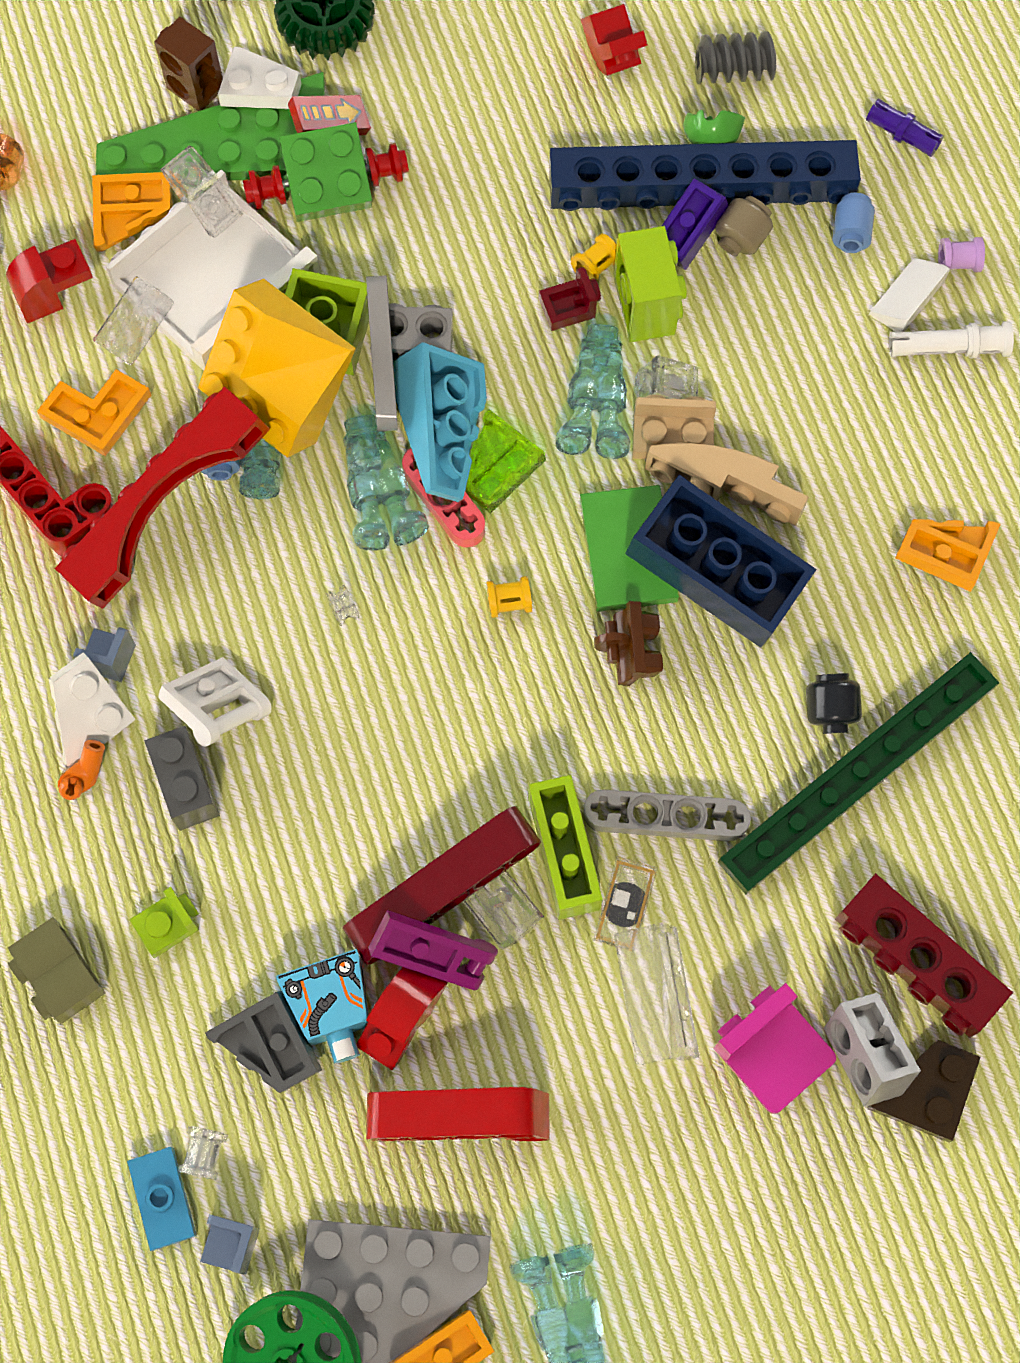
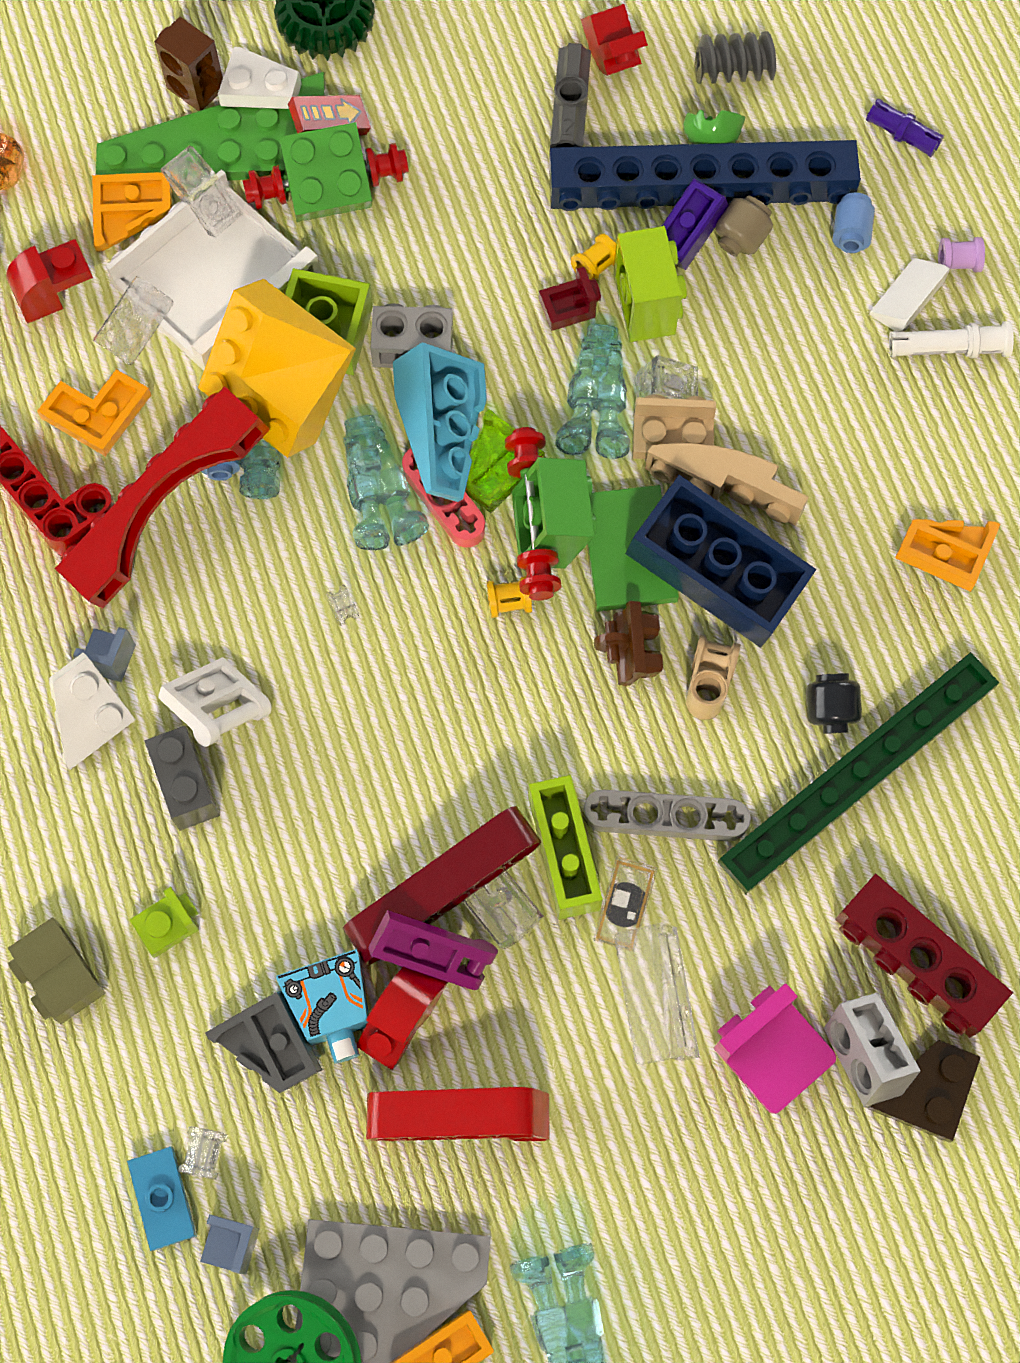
orange arm [58,740,105,800] -> none
light grey beam [366,275,398,432] -> none
none -> bright green brick [505,427,597,601]
none -> dark grey piece [550,43,591,148]
none -> tan piece [686,634,741,720]

